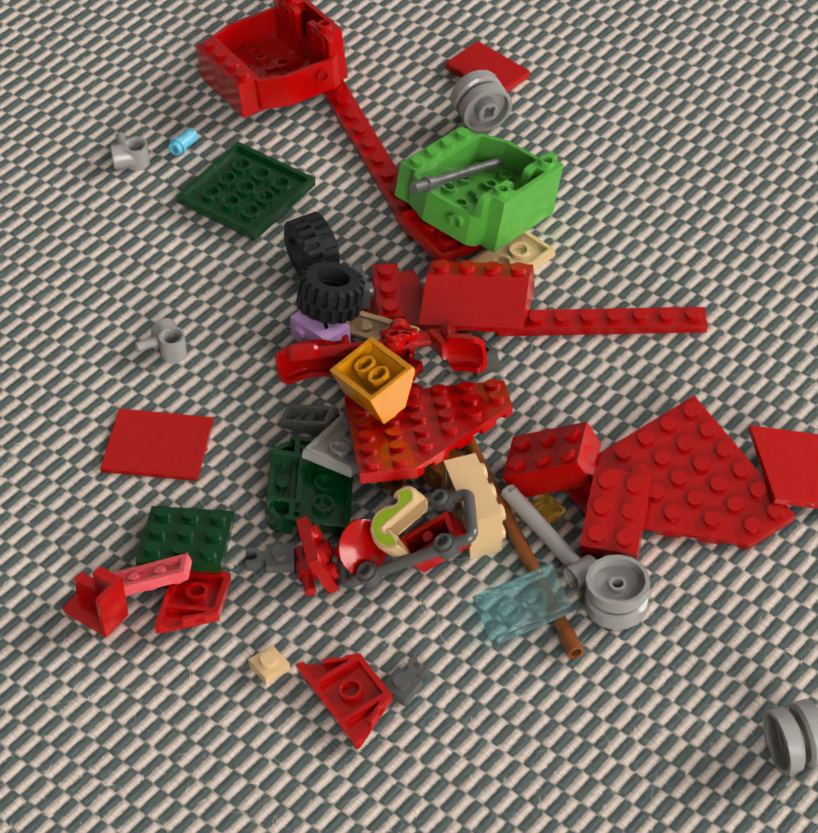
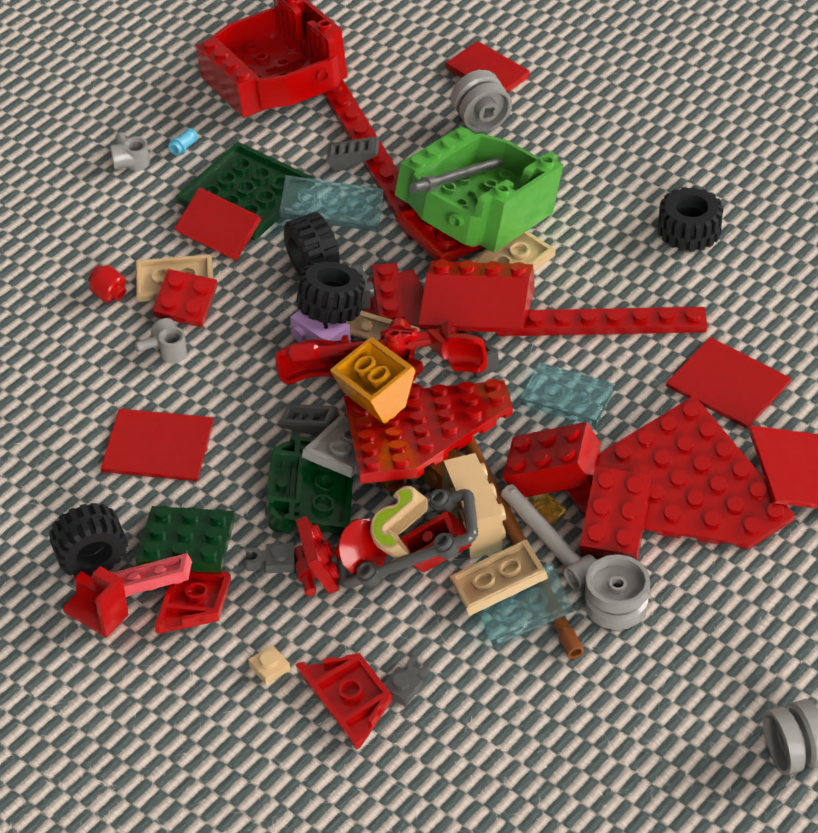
none -> black tyre [49,503,128,577]
none -> red head [88,265,127,303]
none -> tan tile [136,254,214,302]
none -> red plate [152,269,218,327]
none -> red tile [174,187,262,262]
none -> clear light blue tile [279,175,384,232]
none -> dark grey slope [326,136,379,172]
none -> tan tile [449,539,548,616]
none -> clear light blue tile [520,362,615,427]
none -> black tyre [658,187,723,252]
none -> red piece [666,337,791,429]

